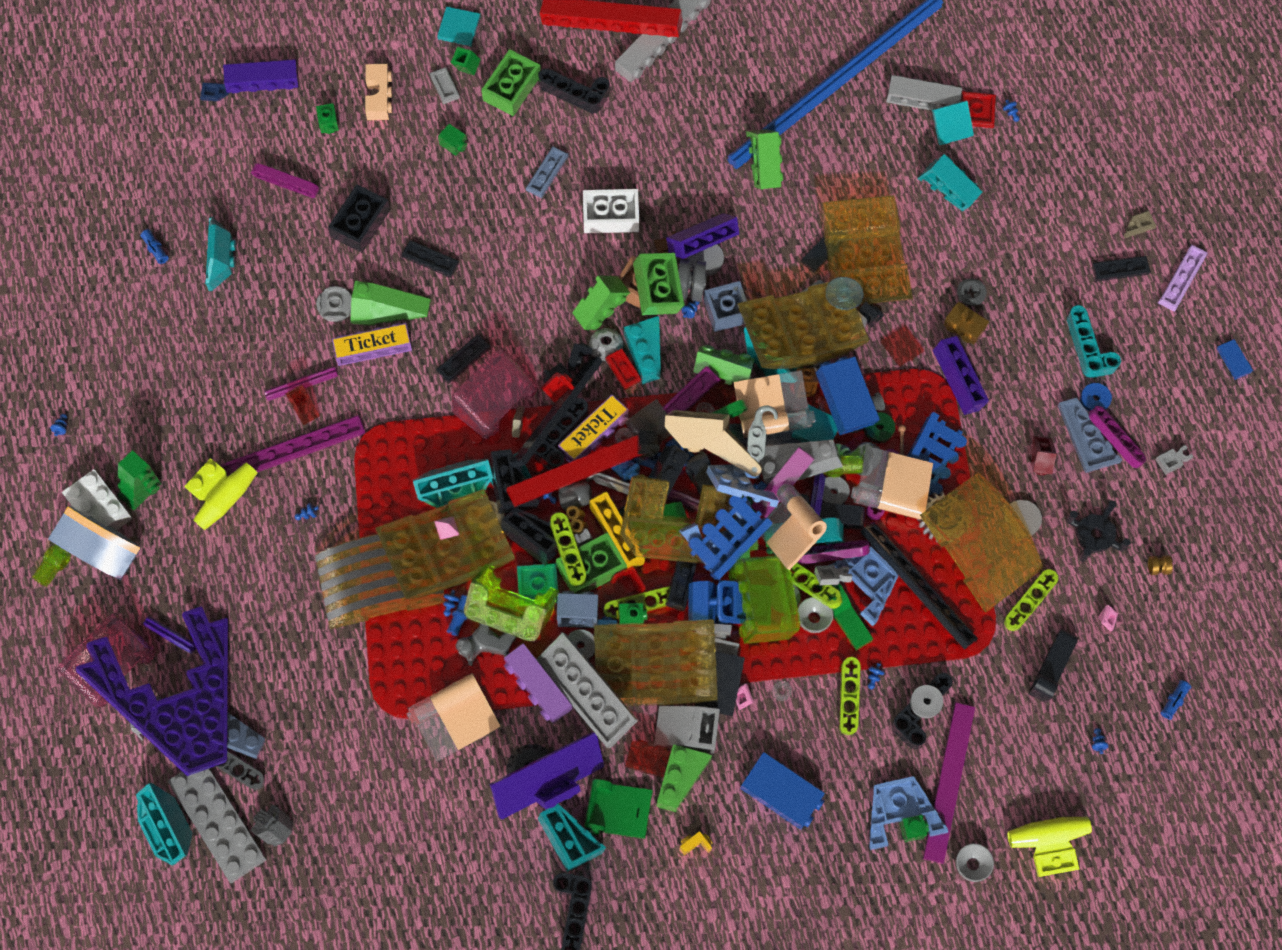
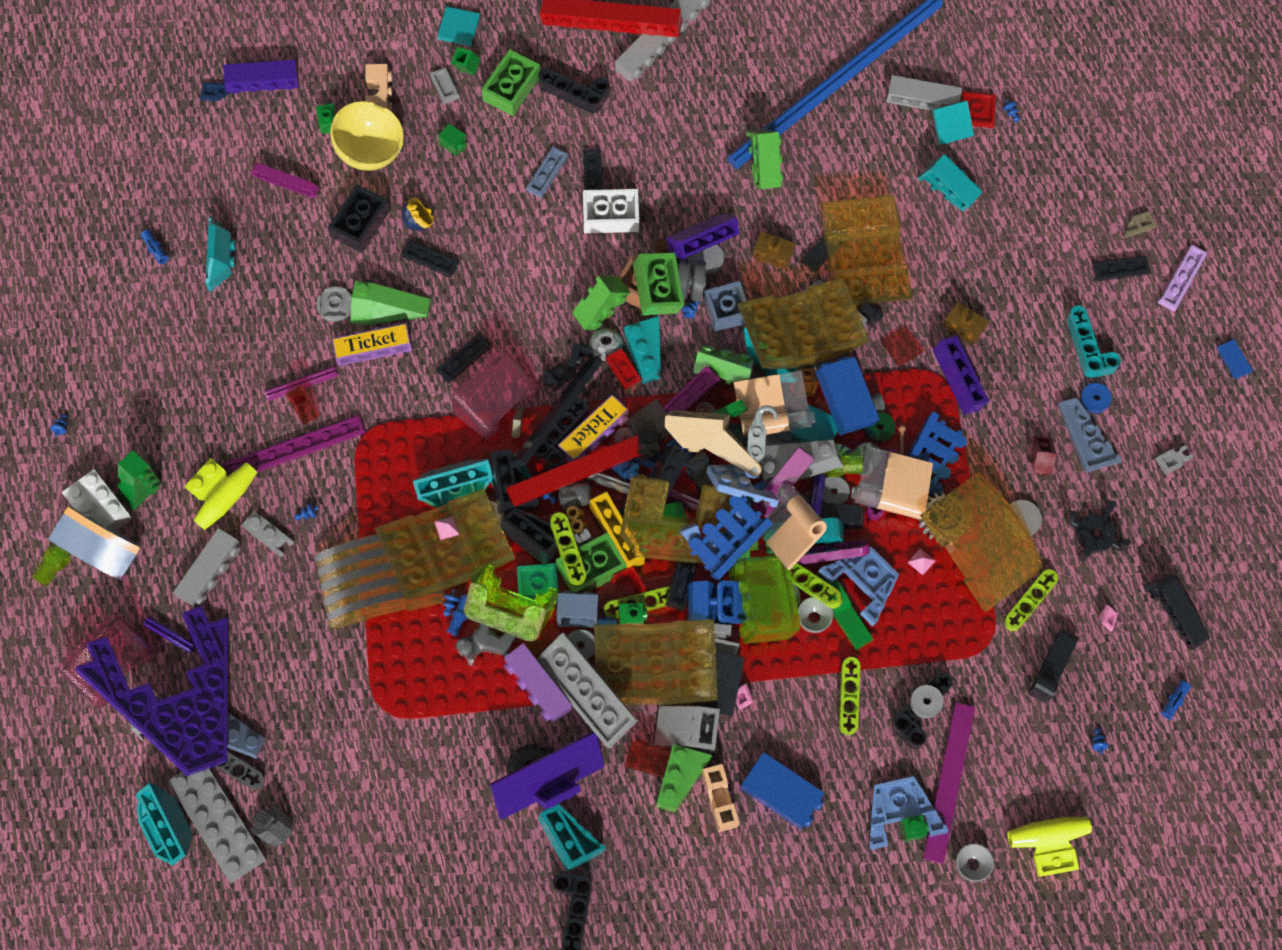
light nougat door [406,673,501,762] -> none
red bracket [541,372,574,402] -> none
green door [584,779,653,839] -> none
yellow bracket [680,831,712,856] -> none
clear plate [772,681,792,701] -> none
light grey plate [814,565,853,585] -> none
clear light blue dish [826,277,863,310] -> none
black tile [860,522,978,650] -> none
blue hair [868,663,885,690] -> none
dark grey gear [956,279,987,307] -> none
magenta beam [1089,406,1146,468] -> none
pearl gold wheel [1148,555,1173,575] -> none
none -> light grey brick [173,528,241,609]
none -> light grey hinge [241,511,294,557]
none -> light yellow piece [330,101,404,171]
none -> yellow hair [401,197,434,231]
none -> black tile [583,150,602,190]
none -> light nougat arch [702,764,739,832]
none -> pearl gold brick [752,231,796,270]
none -> bright pink slope [908,548,935,575]
none -> black beam [1144,574,1210,650]

